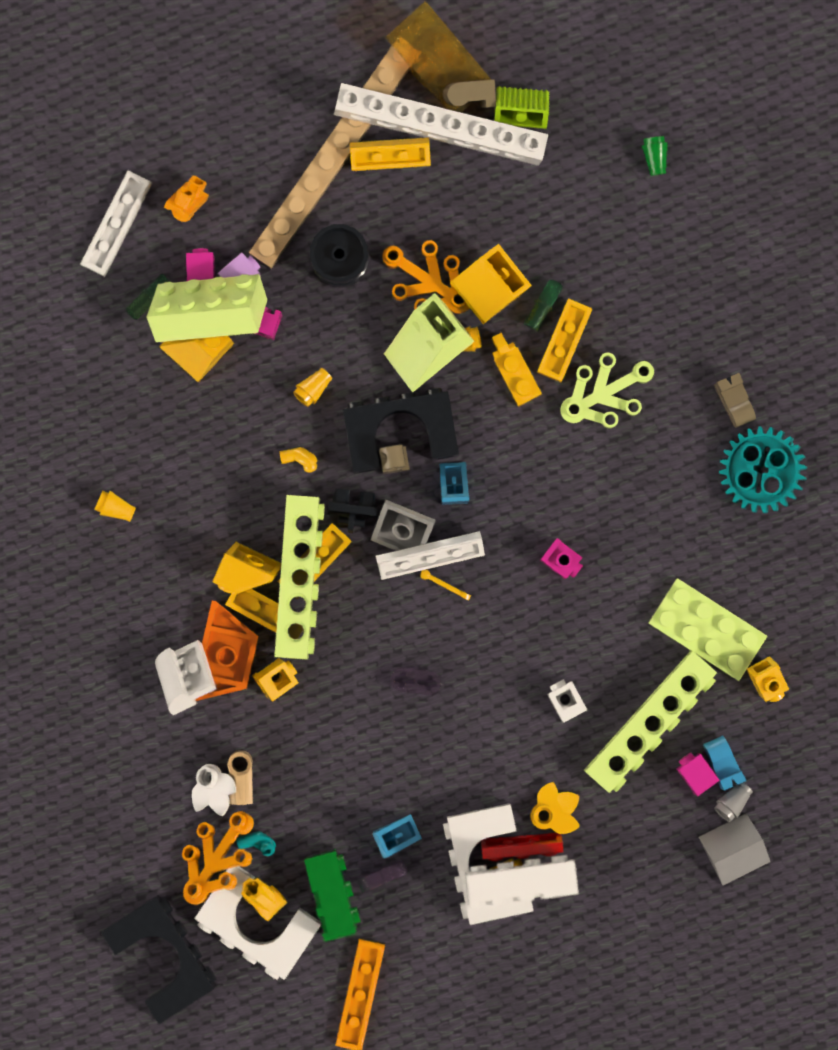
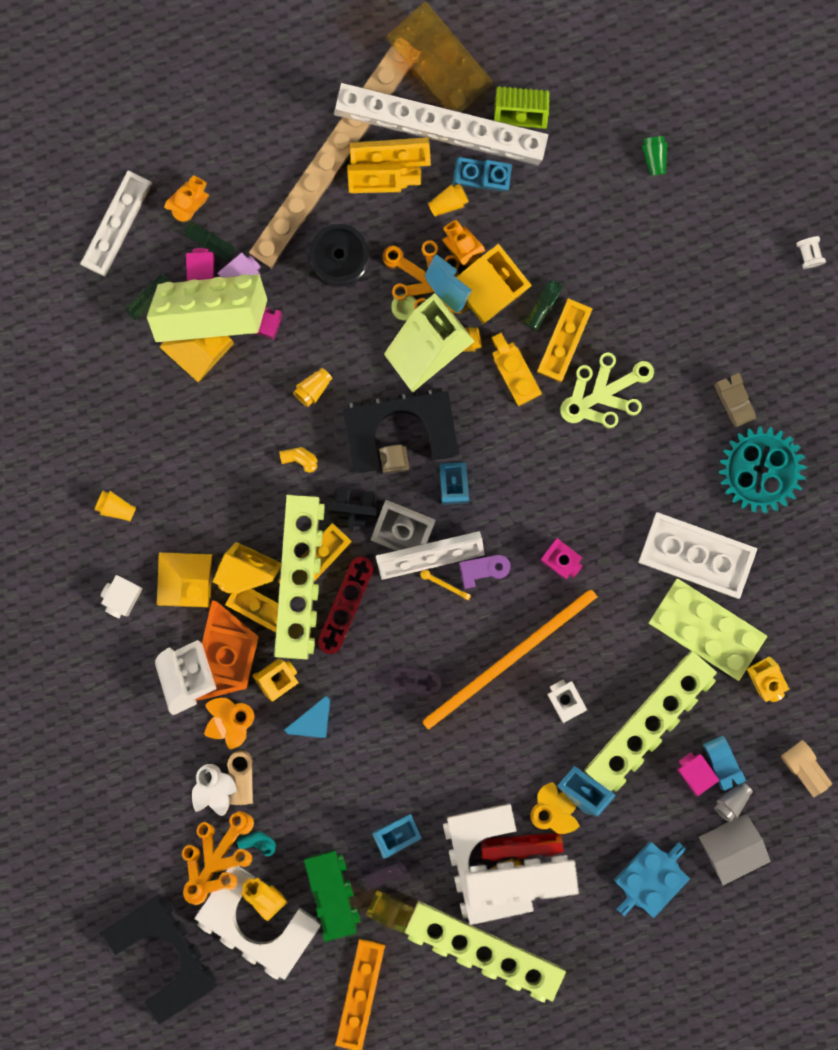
dark tan leg [443,80,496,108] -> none
none -> white brick [100,575,143,618]
none -> yellow slope [157,552,212,608]
none -> clear green axle [183,220,235,260]
none -> light orange plate [204,698,254,750]
none -> dark azure slope [285,696,331,738]
none -> dark red beam [318,556,374,654]
none -> yellow hinge [347,164,421,193]
none -> clear yellow brick [366,890,415,933]
none -> yellowish green tile [392,294,418,321]
none -> yellowish green brick [405,900,566,1003]
none -> light orange tile [423,590,597,730]
none -> dark azure slope [425,254,472,313]
none -> yellow cone [428,183,469,217]
none -> light orange hips [442,220,485,266]
none -> dark azure slope [453,157,512,191]
none -> medium lavender leg [459,555,510,589]
none -> dark azure slope [557,766,615,816]
none -> dark azure plate [614,841,690,918]
none -> white plate [638,512,757,599]
none -> tan piece [781,740,832,797]
none -> white bush [796,236,826,269]

